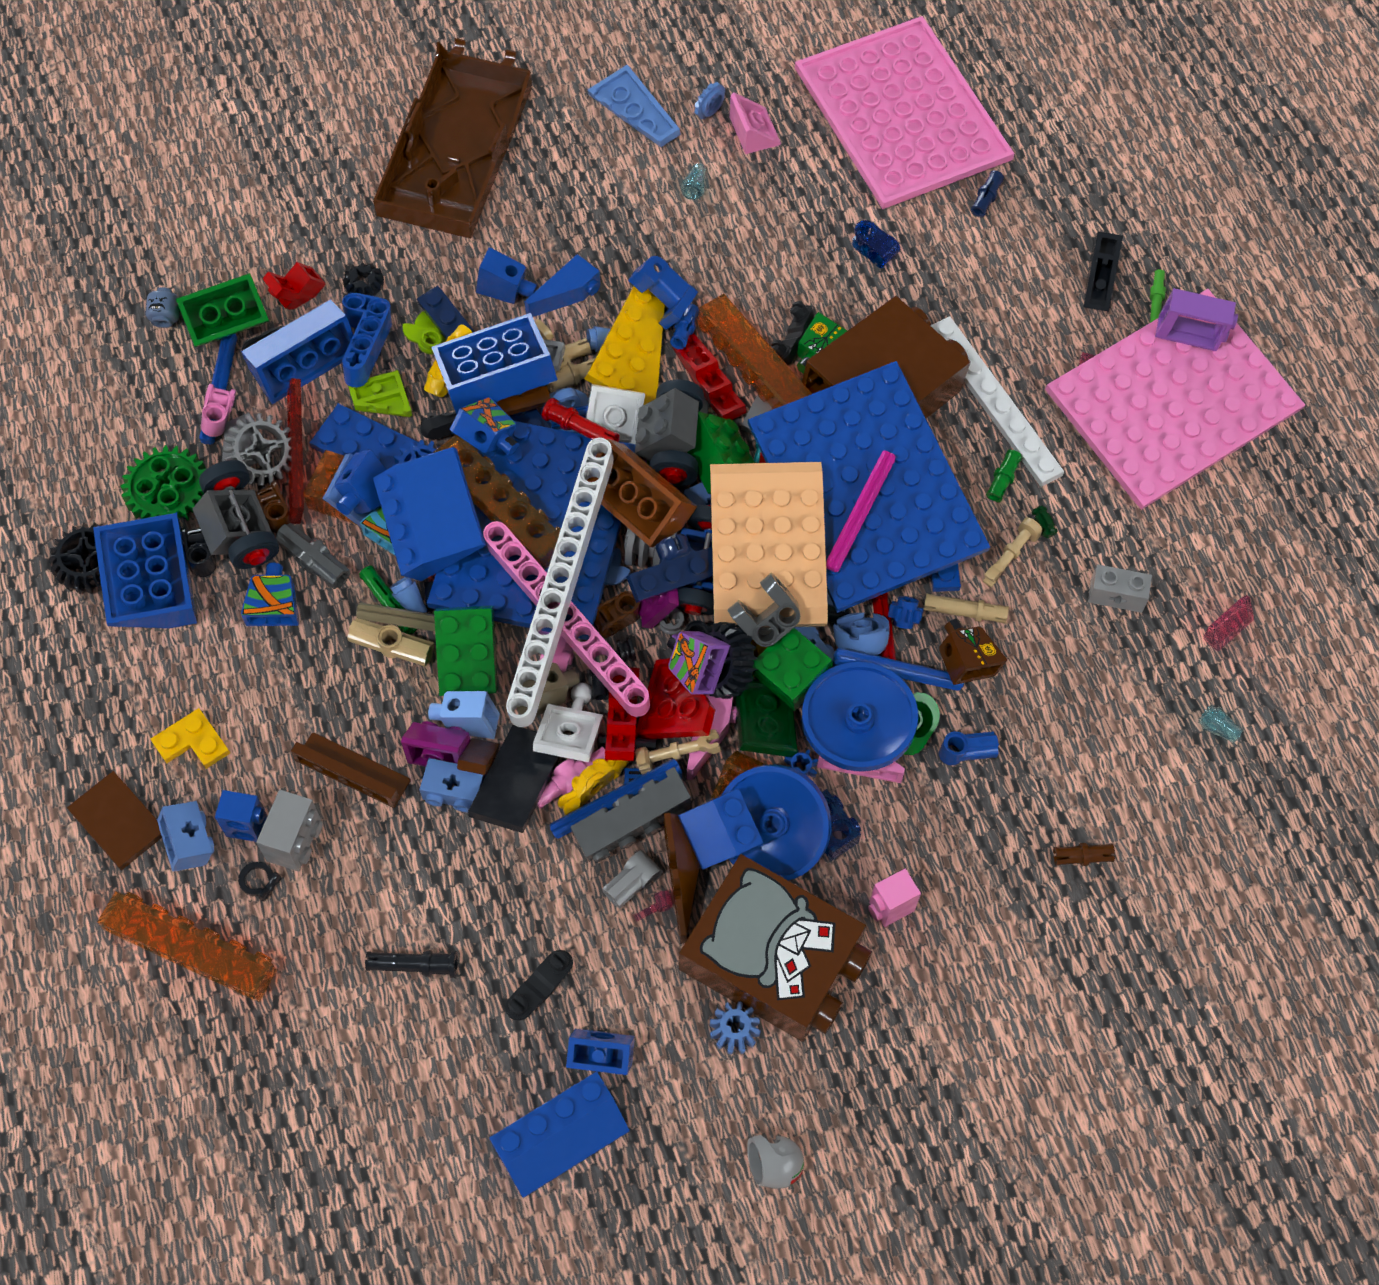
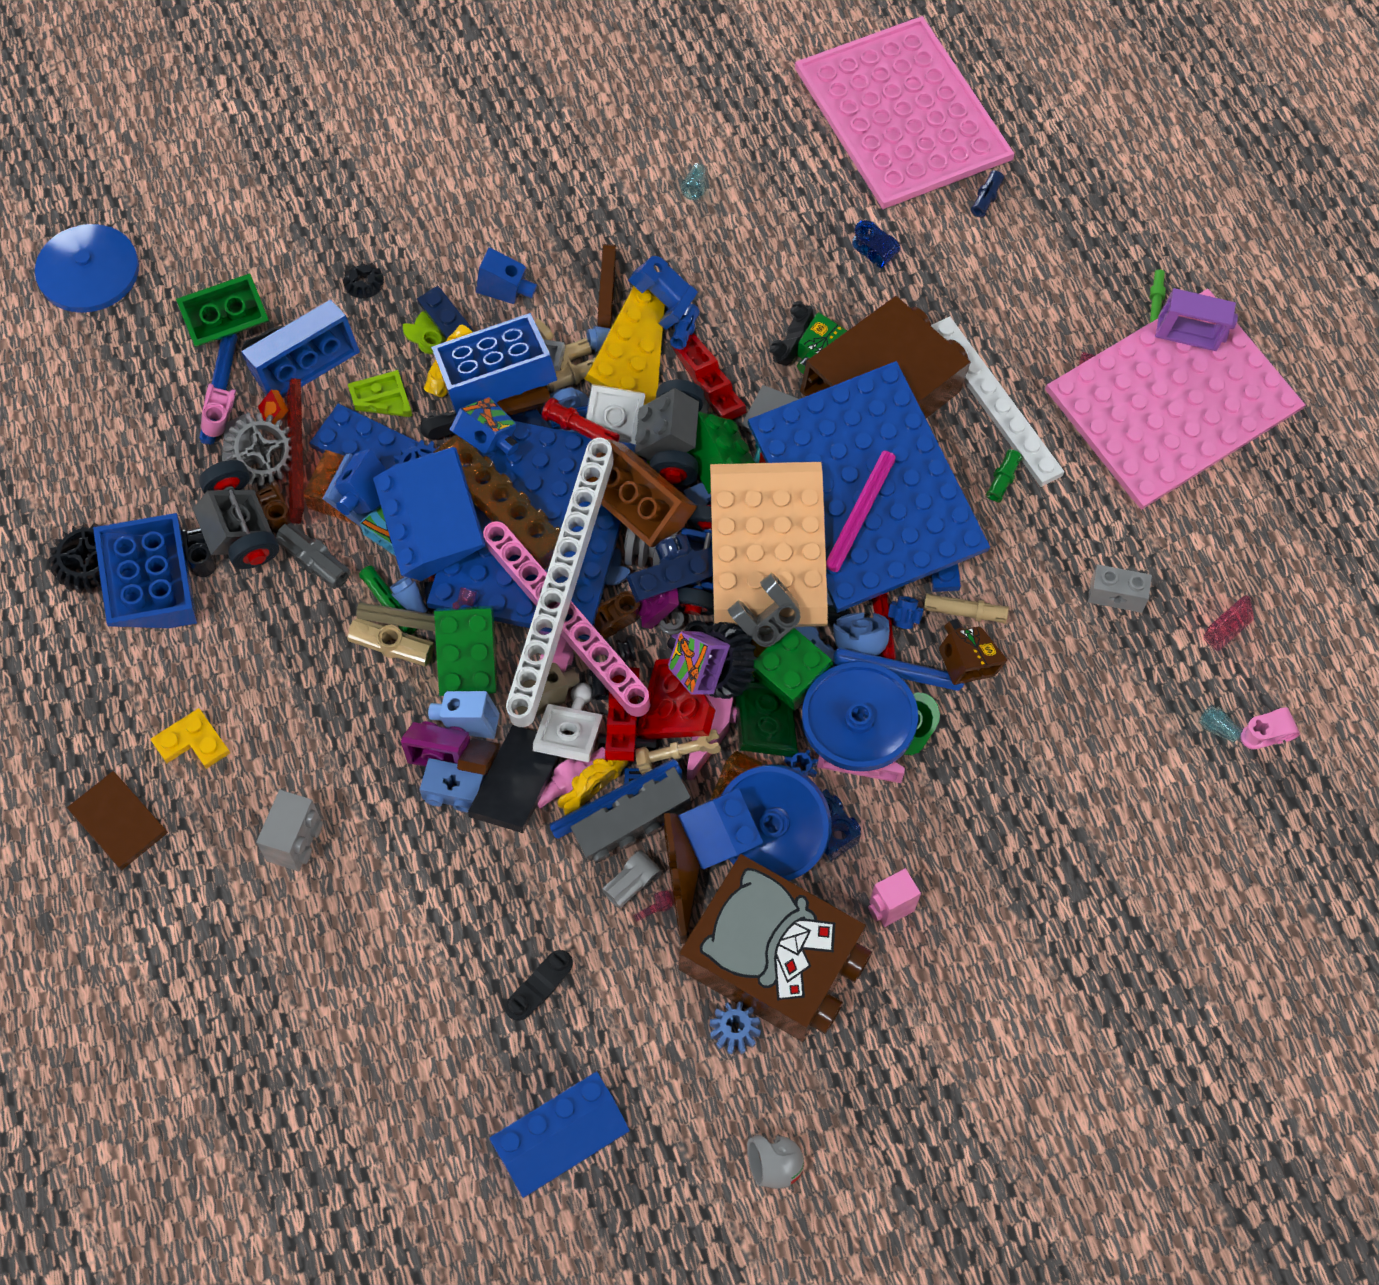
clear orange brick [97,891,277,1003] -> none
green gear [120,445,206,521] -> none
sand blue head [145,287,180,328] -> none
medium blue brick [157,801,214,872] -> none
blue brick [215,790,267,842] -> none
black piece [238,862,282,902] -> none
torso [241,563,299,626] -> none
red brick [262,262,326,310] -> none
reddish brown panel [291,733,410,808] -> none
blue beam [342,293,392,388] -> none
black pin [365,950,458,978] -> none
reddish brown piece [373,38,532,239] -> none
blue slope [525,254,600,317] -> none
blue brick [566,1029,635,1075] -> none
medium blue wing [587,64,681,147] -> none
medium blue gear [694,82,725,119] -> none
clear orange brick [698,294,812,410] -> none
bright pink slope [730,93,781,154] -> none
blue piece [939,731,999,766] -> none
tan piece [983,517,1042,588] -> none
dark green piece [1032,505,1058,538] -> none
reddish brown pin [1053,843,1115,866] -> none
black slope [1083,231,1123,312] -> none
none -> blue dish [35,224,139,313]
none -> tile [258,389,289,425]
none -> hand [452,587,477,609]
none -> reddish brown beam [598,244,616,329]
none -> bright pink piece [1240,707,1300,749]

